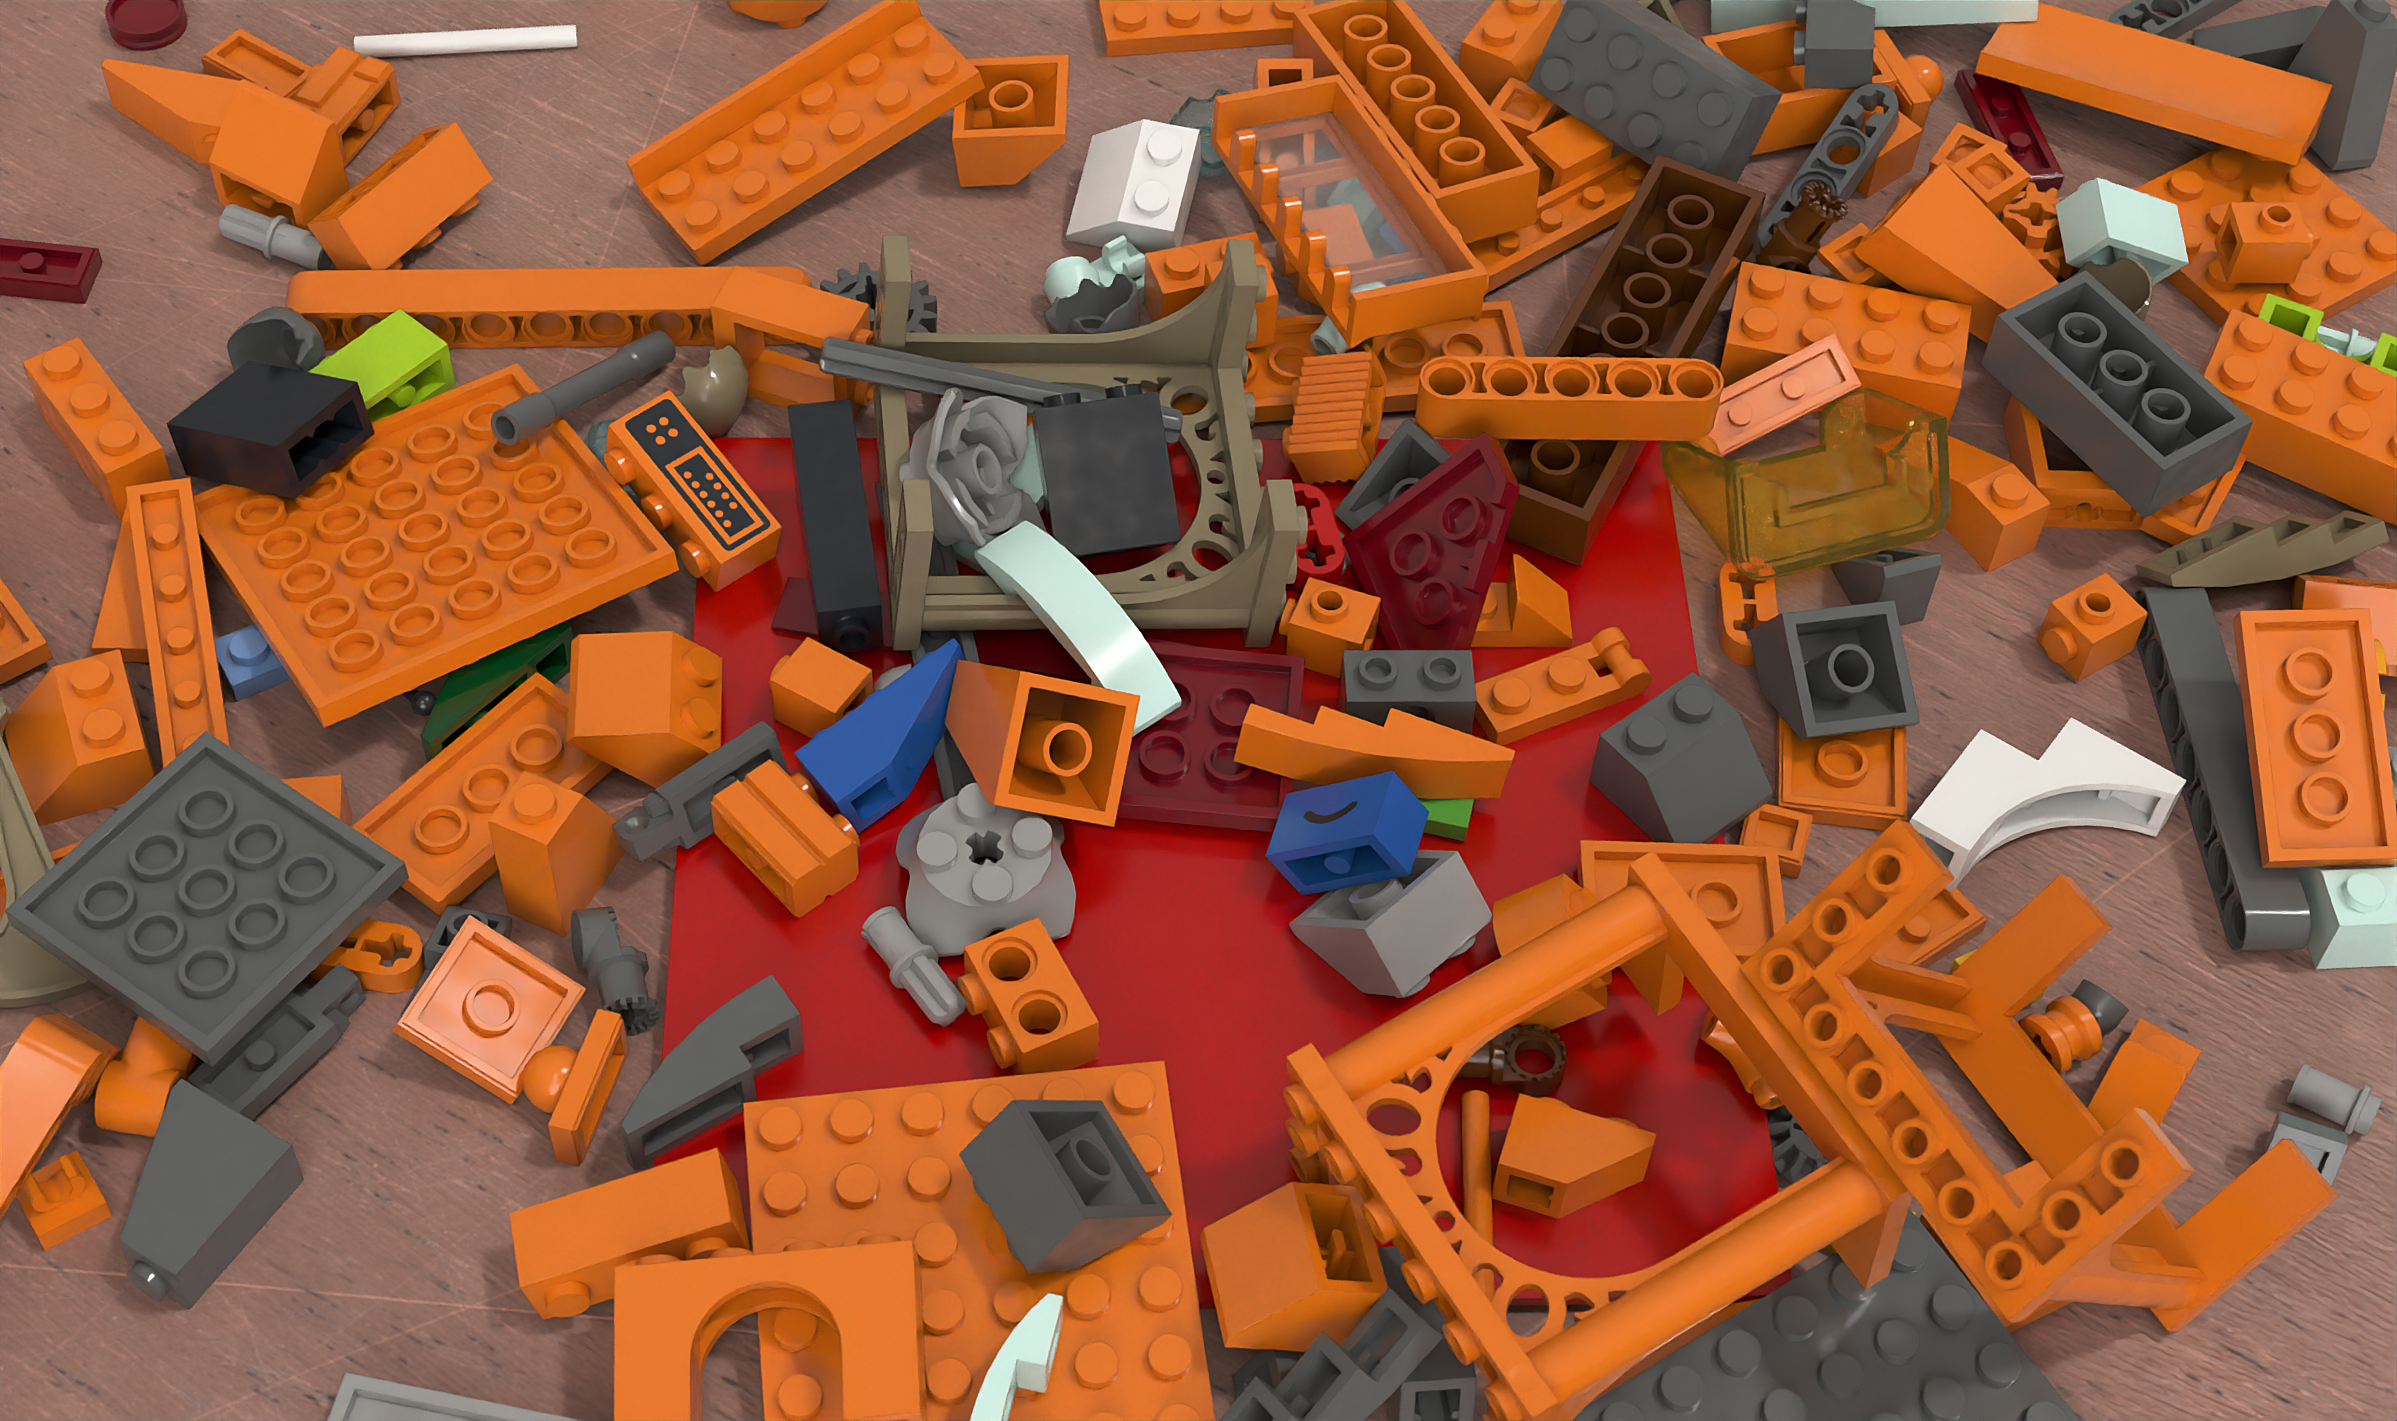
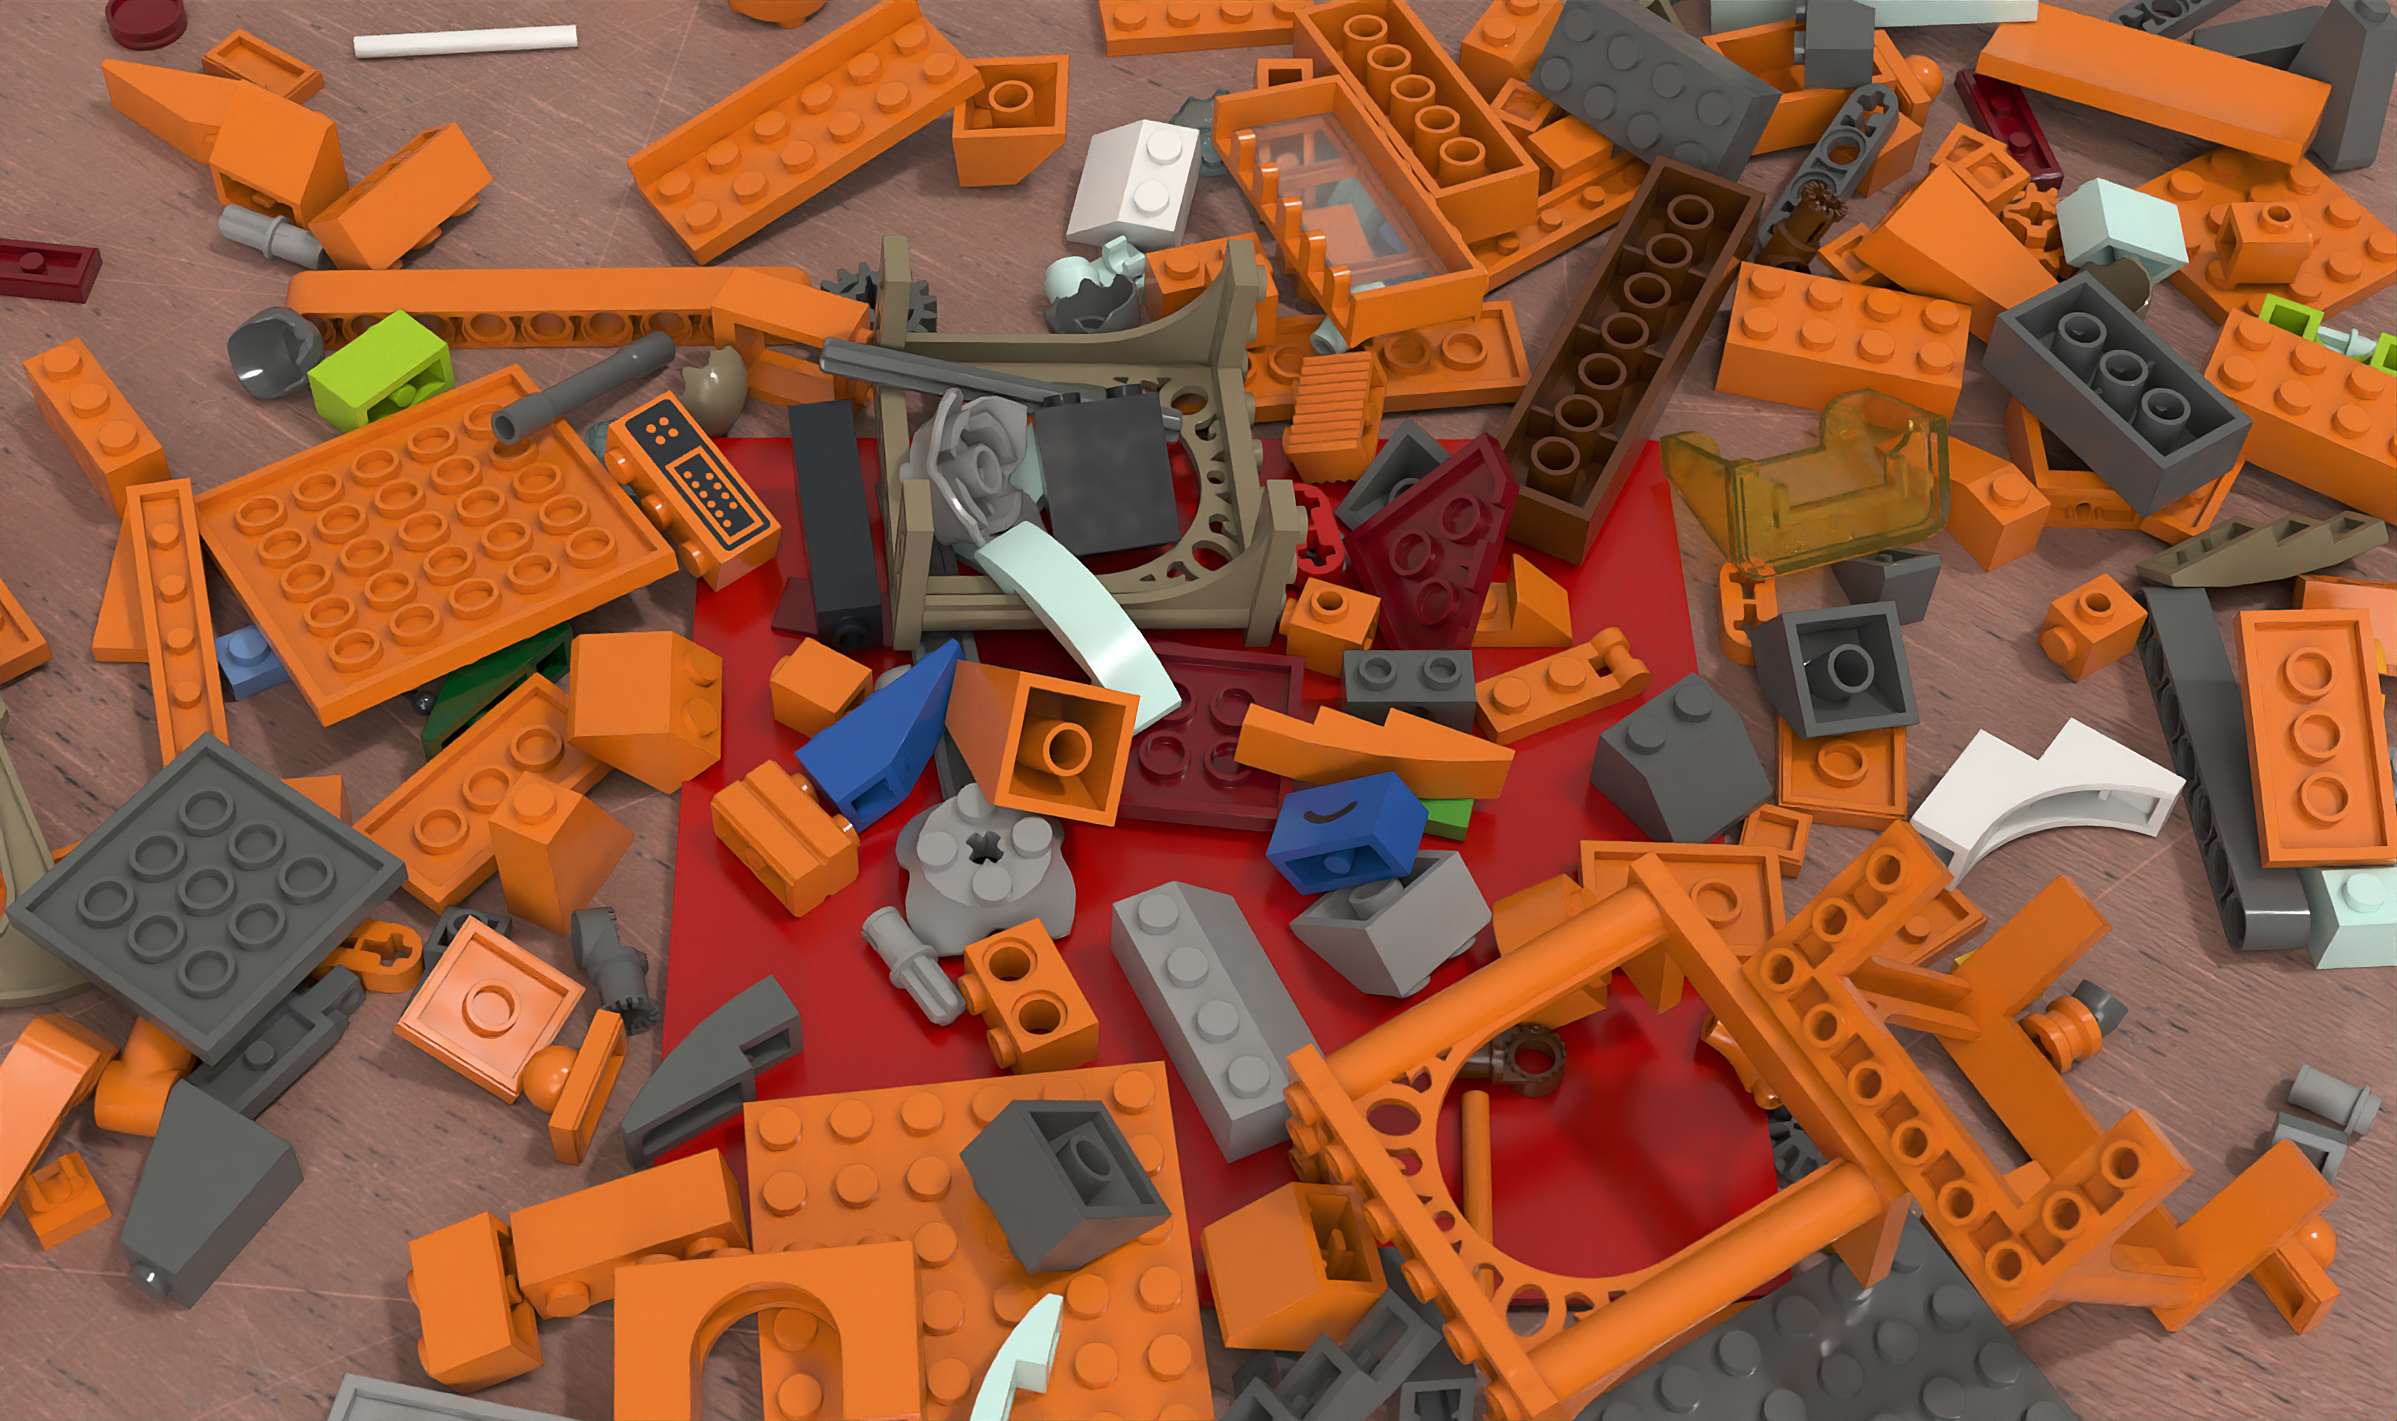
orange slope [4,649,156,827] -> none
black brick [166,361,375,499] -> none
orange brick [286,46,401,167] -> none
dark grey hinge [612,721,790,862] -> none
orange beam [1415,356,1724,441] -> none
orange slope [1492,1093,1657,1219] -> none
orange tile [1685,333,1862,469] -> none
orange slope [2087,1018,2202,1132] -> none
none -> orange brick [407,1211,544,1396]
none -> light grey slope [1111,881,1325,1164]
none -> orange tile [2249,1214,2341,1335]

